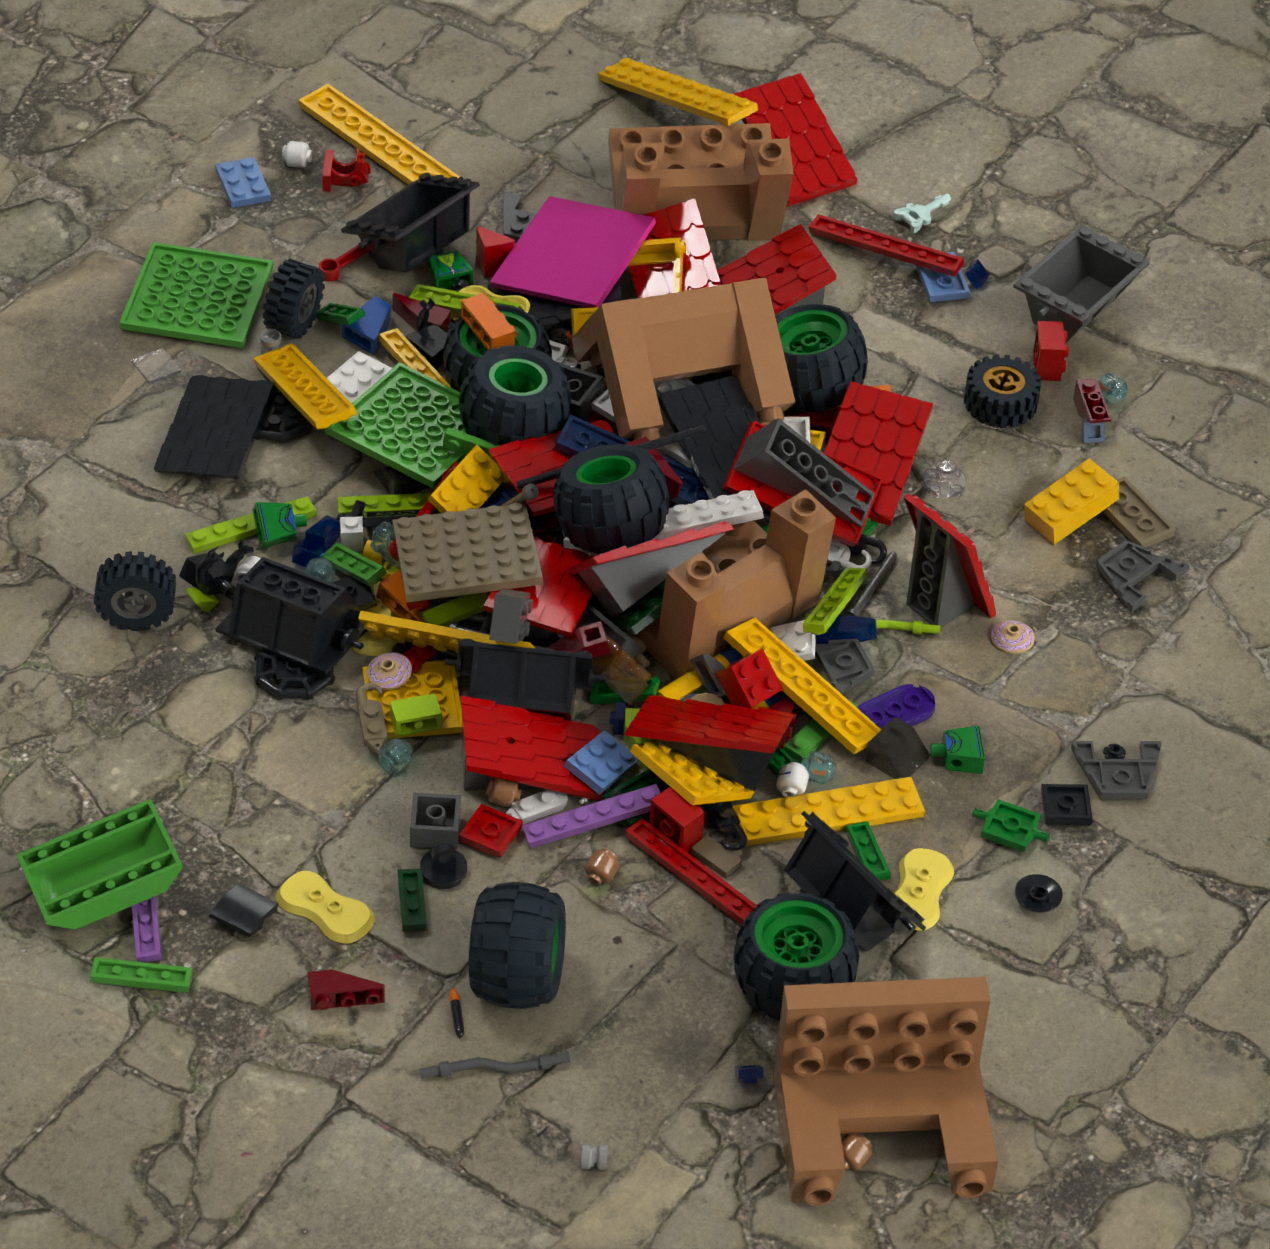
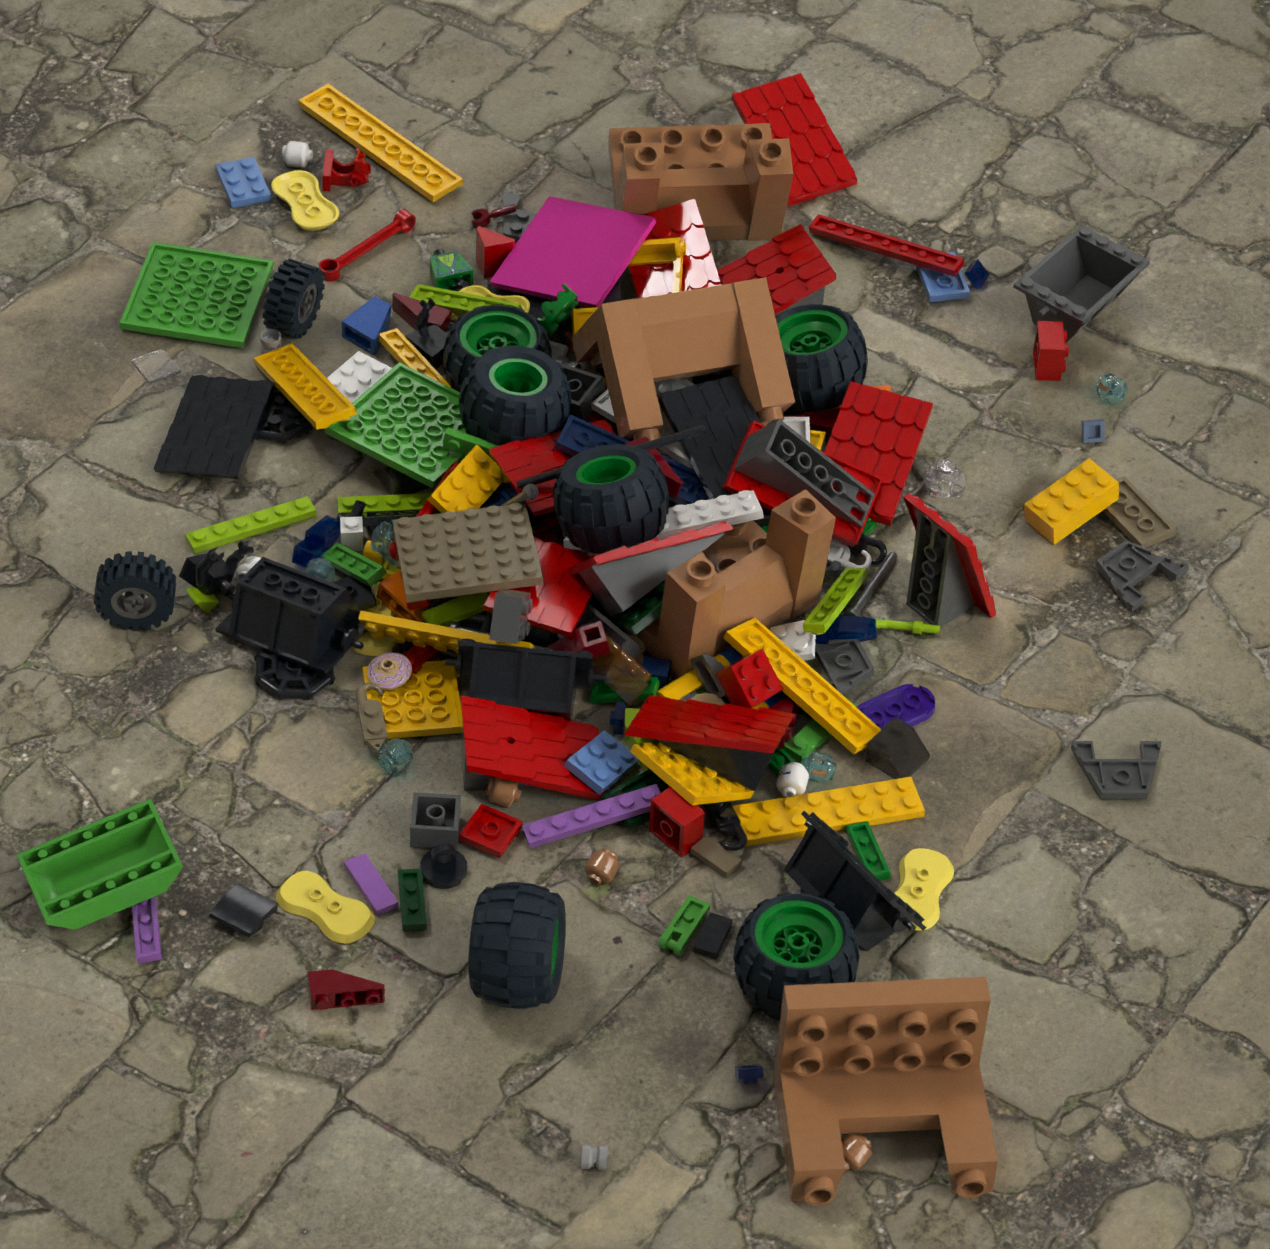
bright green plate [90,957,192,993] -> none
green torso [252,502,307,549] -> none
green tile [316,303,366,325] -> none
black piece [341,173,480,273] -> none
lime brick [390,693,442,737] -> none
dark grey bar [419,1052,570,1079] -> none
black piece [449,988,464,1038] -> none
orange brick [461,293,517,350] -> none
white plate [506,789,588,825] -> none
yellow plate [598,58,758,126] -> none
red plate [625,818,757,925] -> none
light aqua piece [892,194,951,234] -> none
green torso [930,726,985,774] -> none
black wheel [964,354,1041,428] -> none
green plate [972,799,1050,853] -> none
dish [990,620,1035,654] -> none
black dish [1015,874,1063,913] -> none
black plate [1041,784,1093,825] -> none
dark red slope [1073,379,1112,423] -> none
black plate [1103,743,1126,759] -> none
none -> light yellow plate [271,170,339,231]
none -> medium lavender tile [344,853,398,916]
none -> dark red piece [471,204,517,228]
none -> green plate [537,283,579,335]
none -> dark blue brick [636,656,671,690]
none -> bright green plate [658,895,710,956]
none -> black tile [693,912,733,959]

